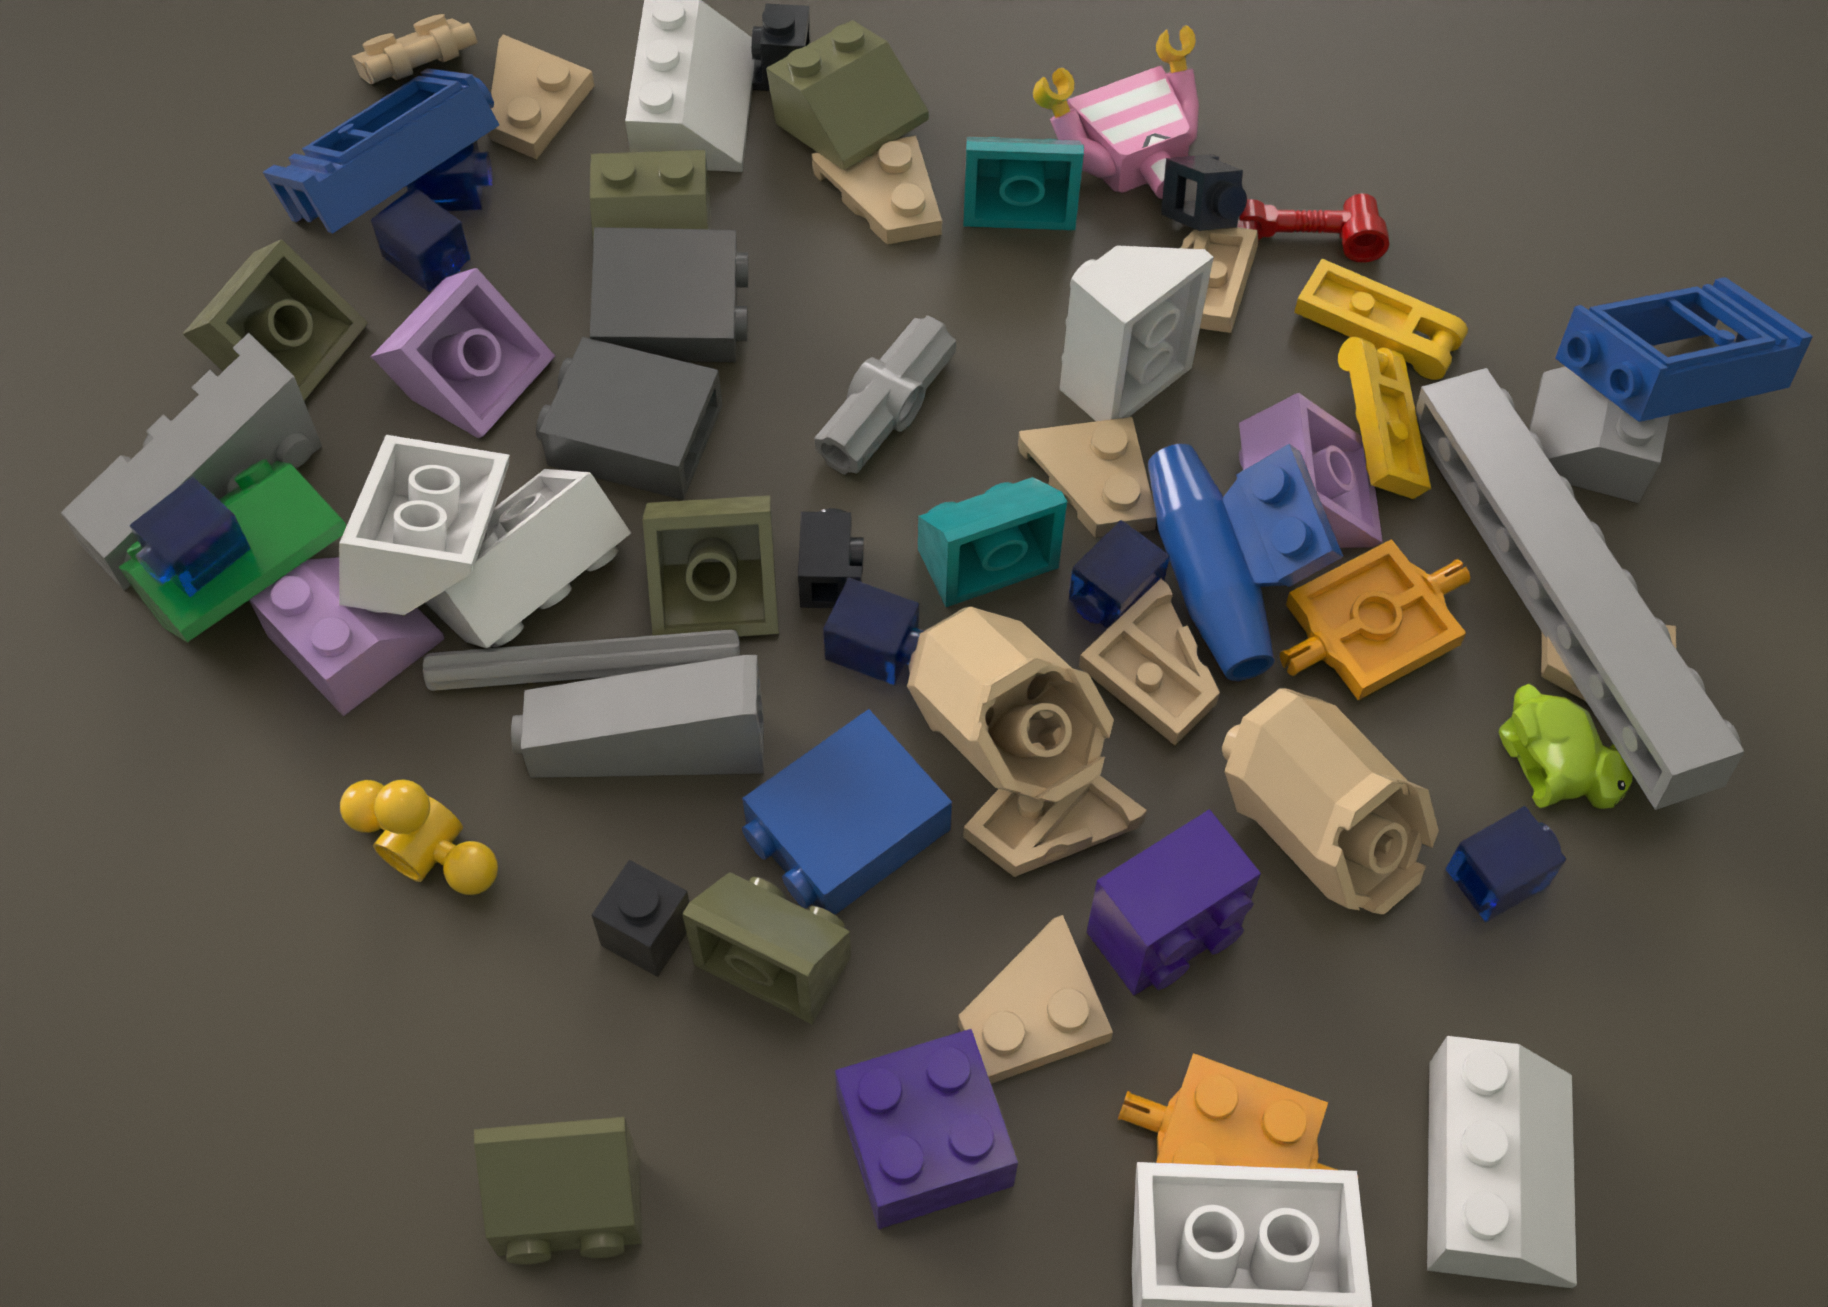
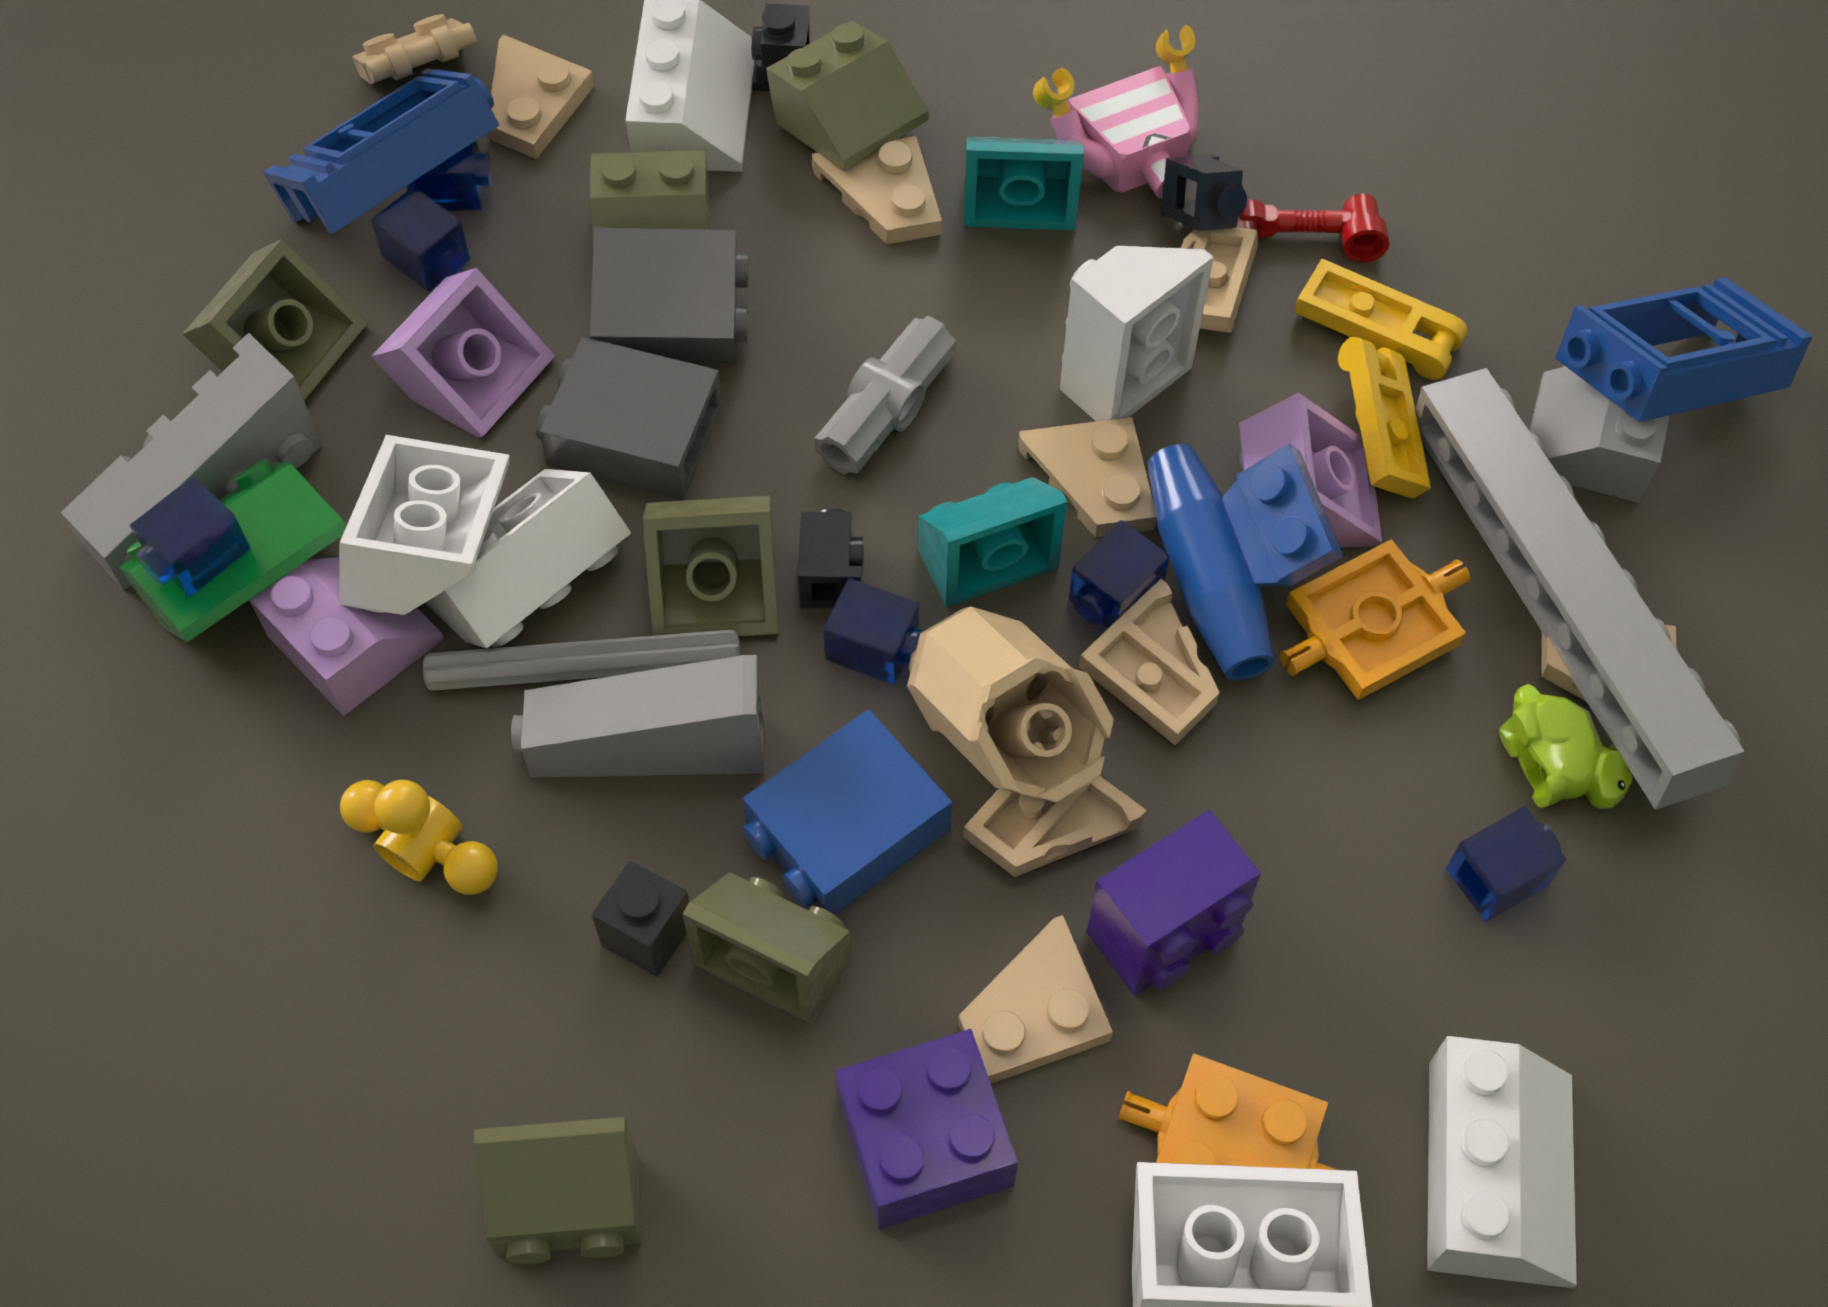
tan brick [1222,688,1439,915] -> none

